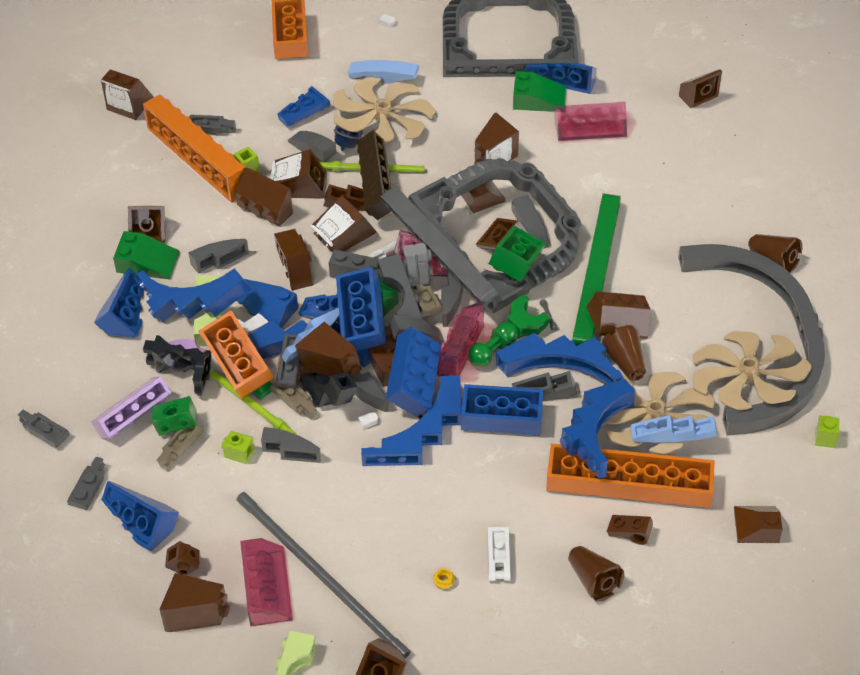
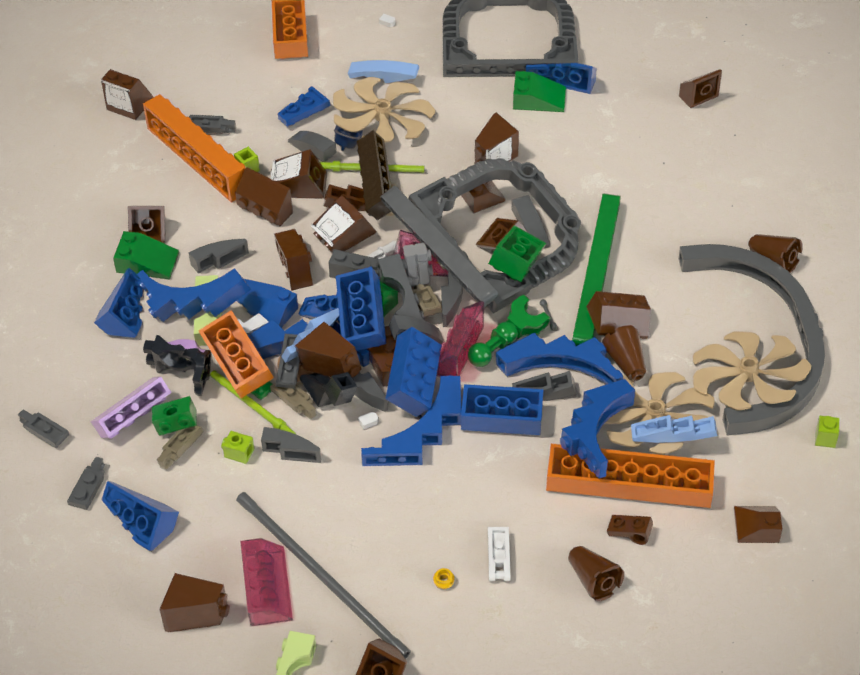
reddish brown brick [165,541,200,576] -> none
clear pink slope [554,102,627,141] -> none

